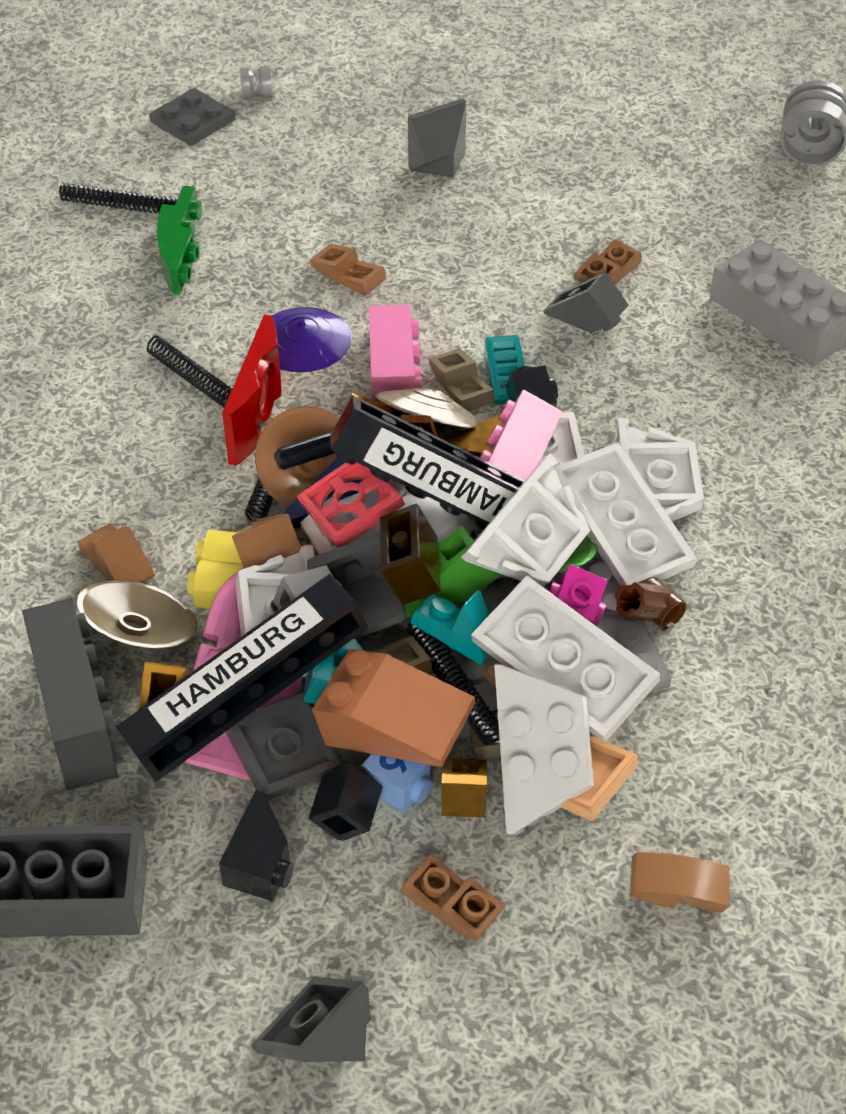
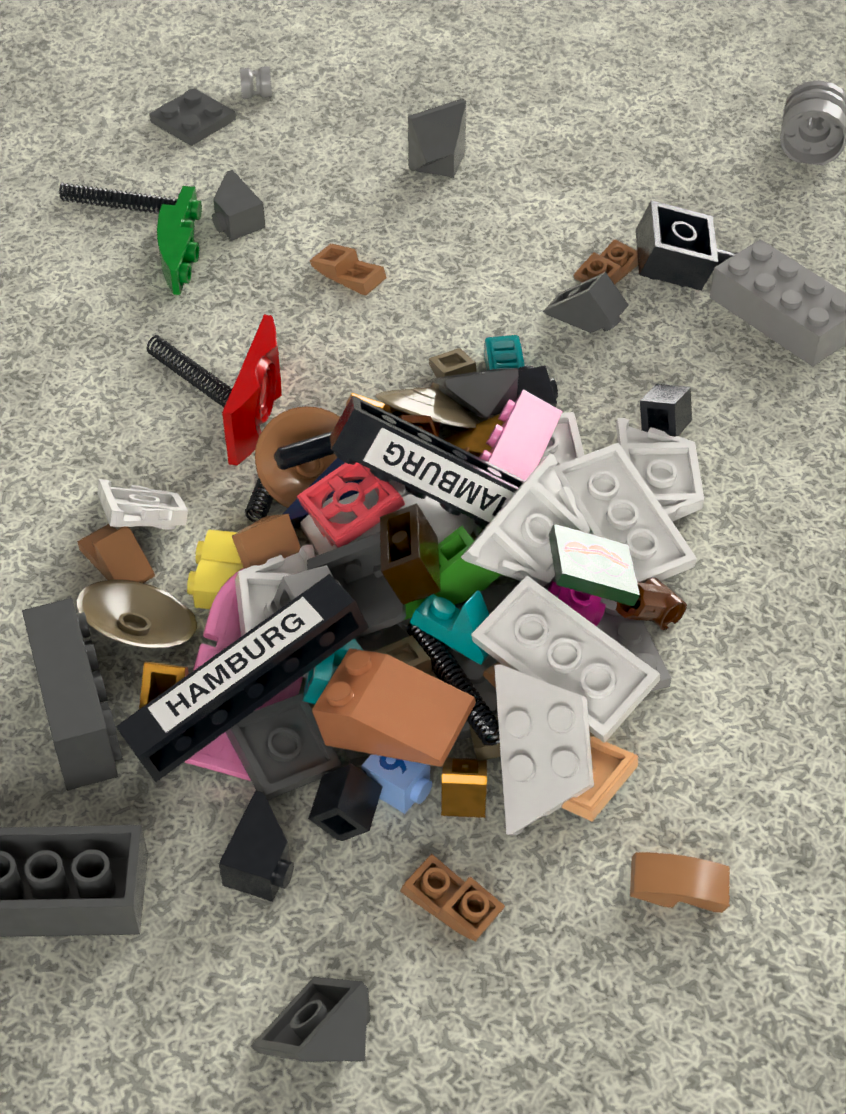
dark purple hat [255,307,352,372] -> none
bright pink brick [369,305,422,402] -> none
none -> white wing [98,479,188,530]
none -> dark grey slope [212,170,266,241]
none -> dark grey slope [432,368,519,418]
none -> tile [548,524,640,606]
none -> black brick [635,200,737,291]
none -> black brick [640,384,692,437]

